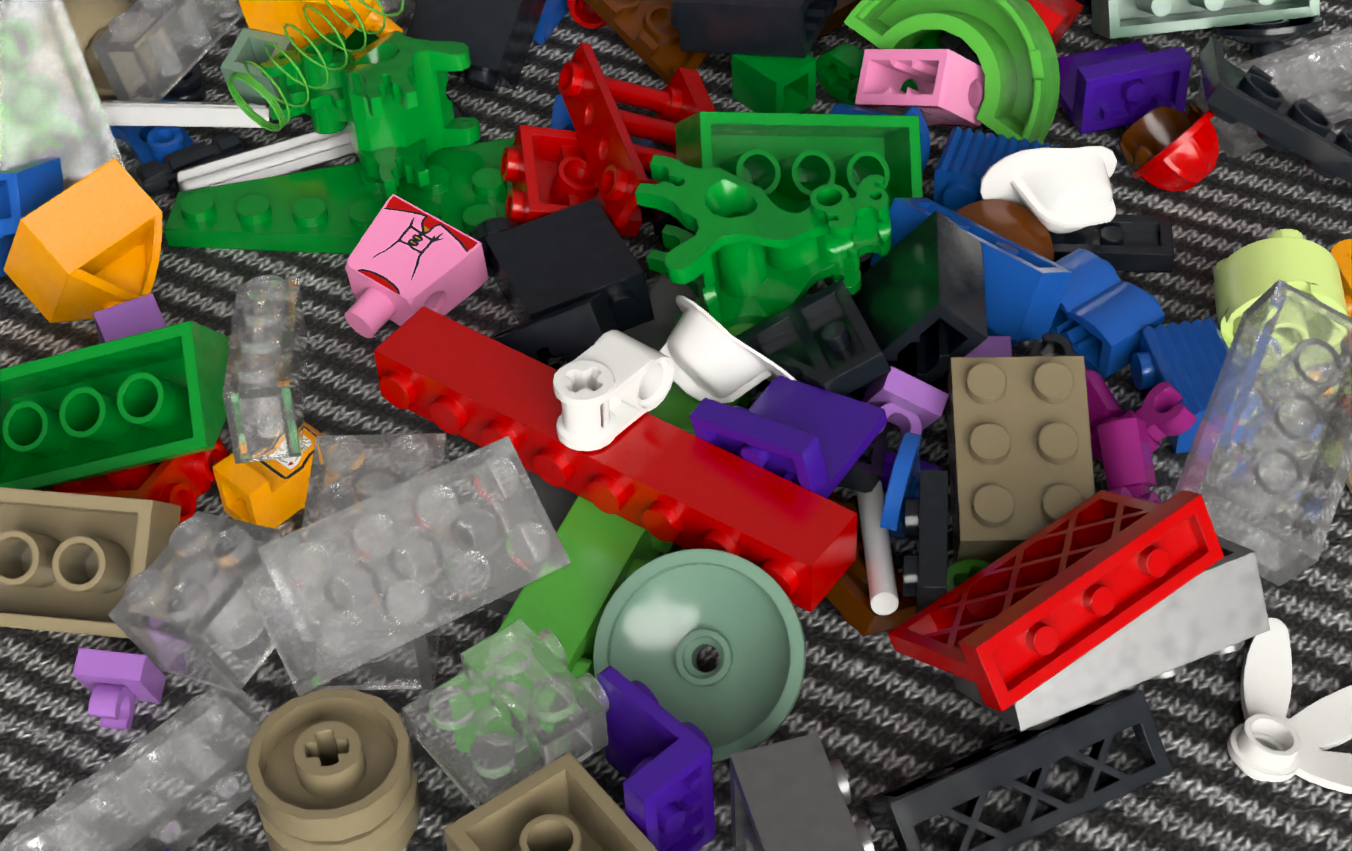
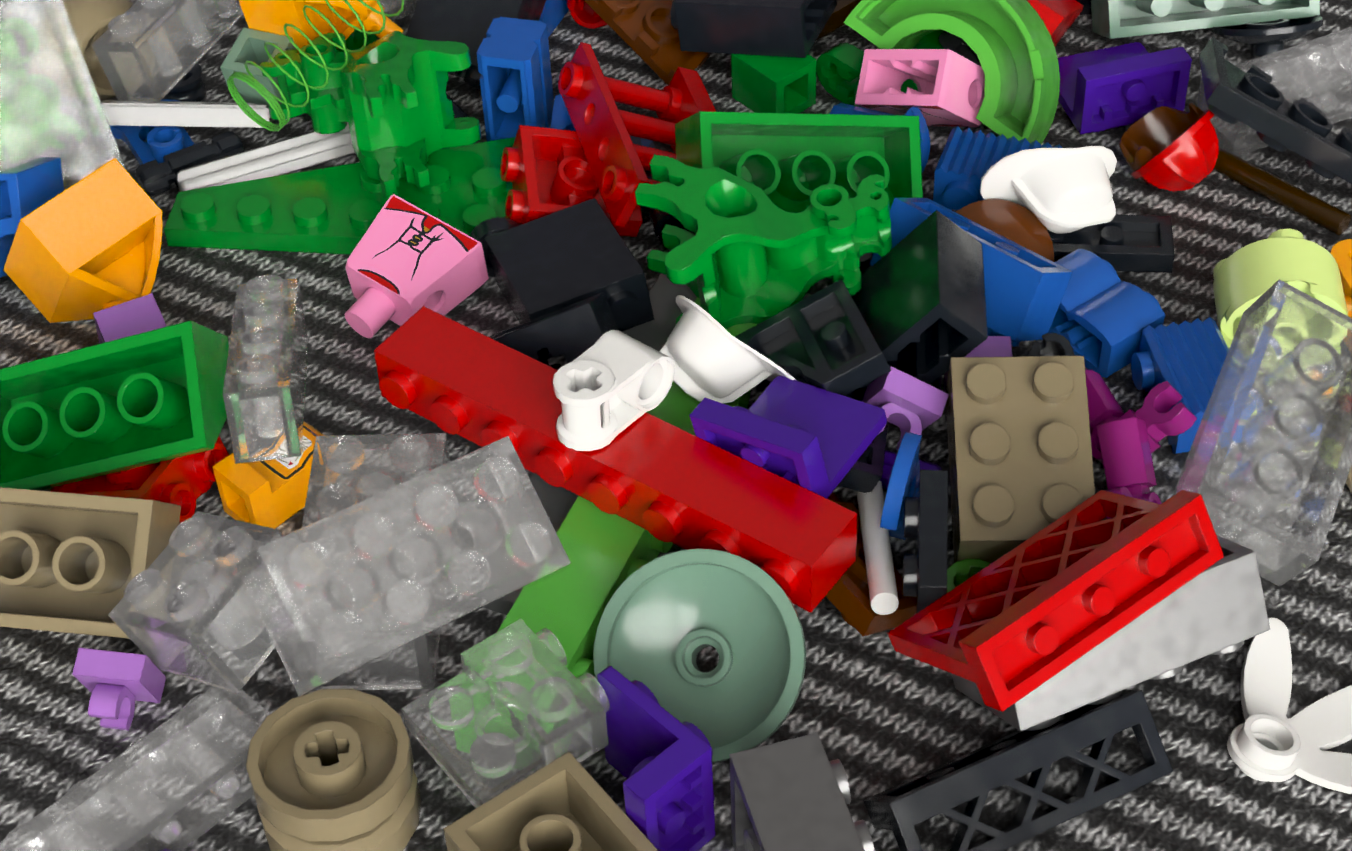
none -> blue brick [476,16,554,141]
none -> dark brown bar [1213,147,1351,235]

